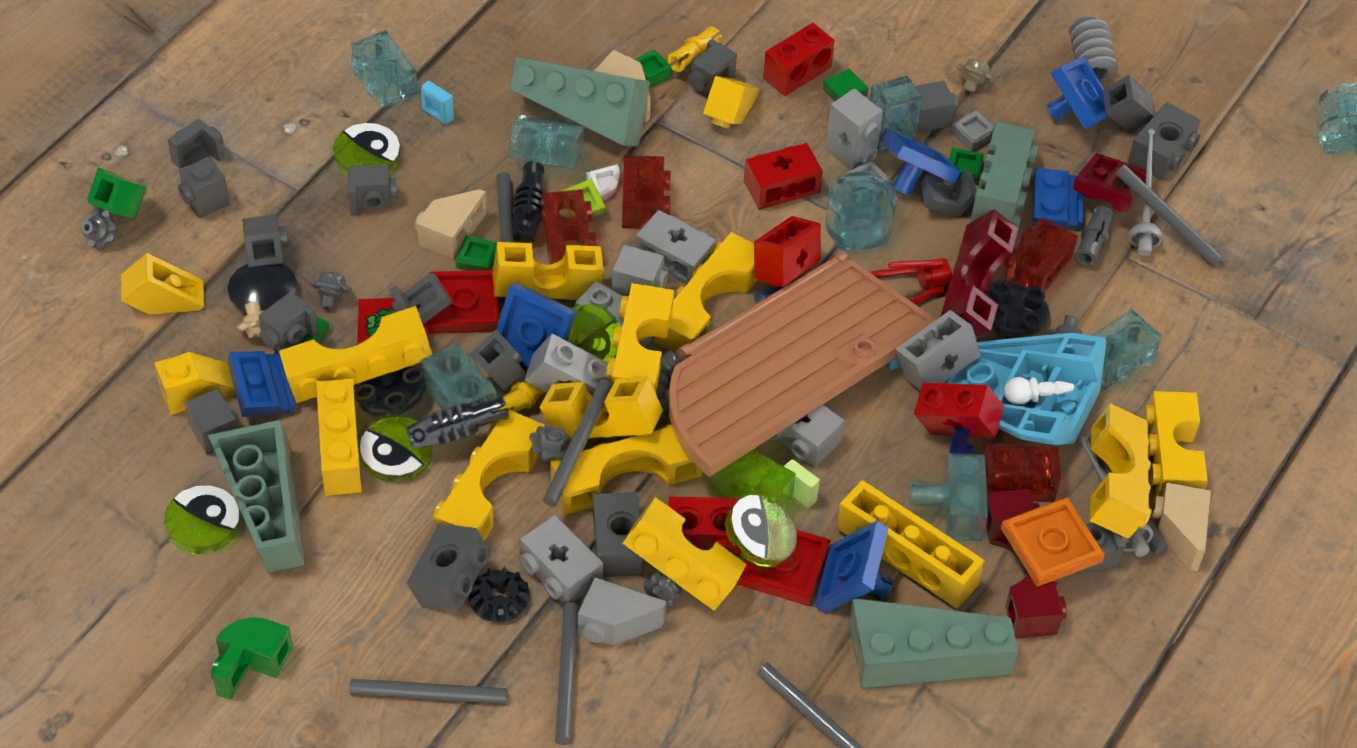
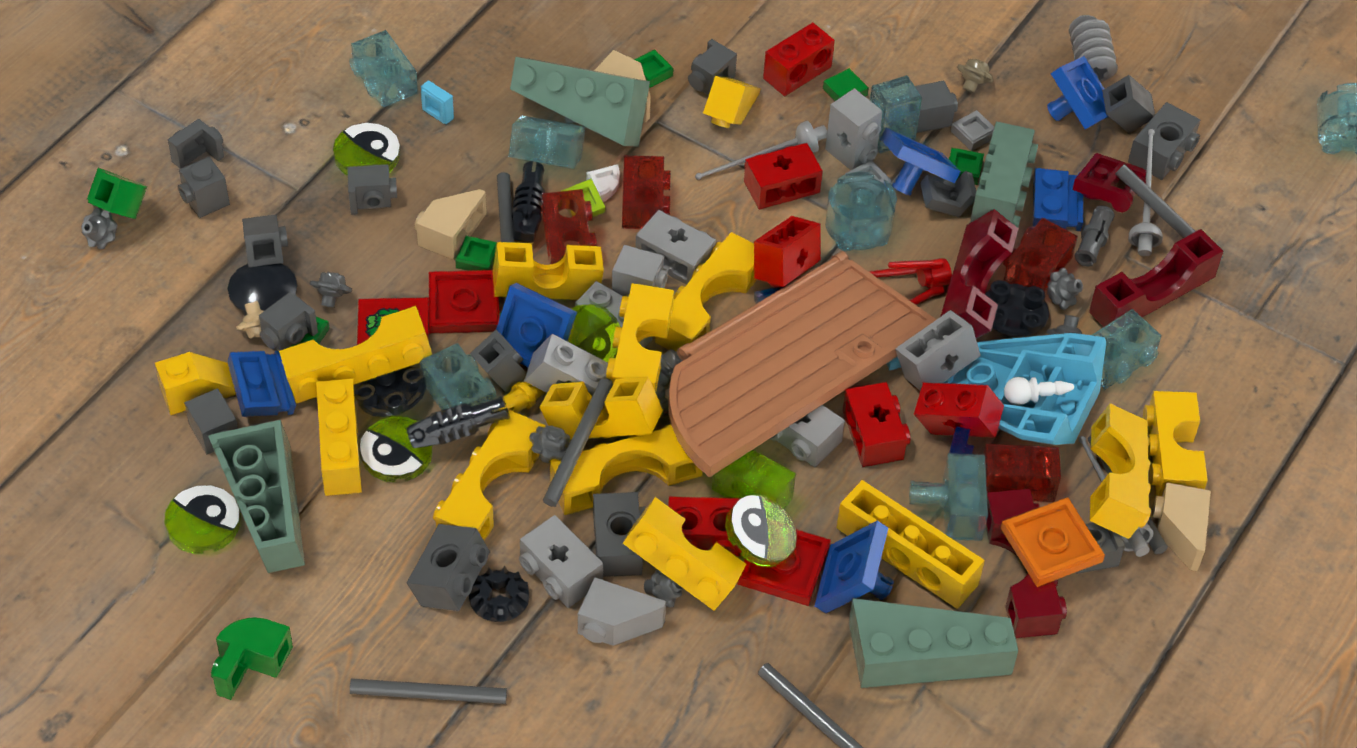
yellow slope [121,253,204,315] -> none
dark grey bracket [390,272,453,324] -> none
dark grey bar [555,602,579,745] -> none
yellow pin [667,26,722,72] -> none
yellowish green tile [781,460,820,509] -> none
none -> light grey sword [695,121,827,180]
none -> red brick [842,382,911,467]
none -> dark grey plant [1047,268,1083,310]
none -> dark red arch [1089,229,1224,335]

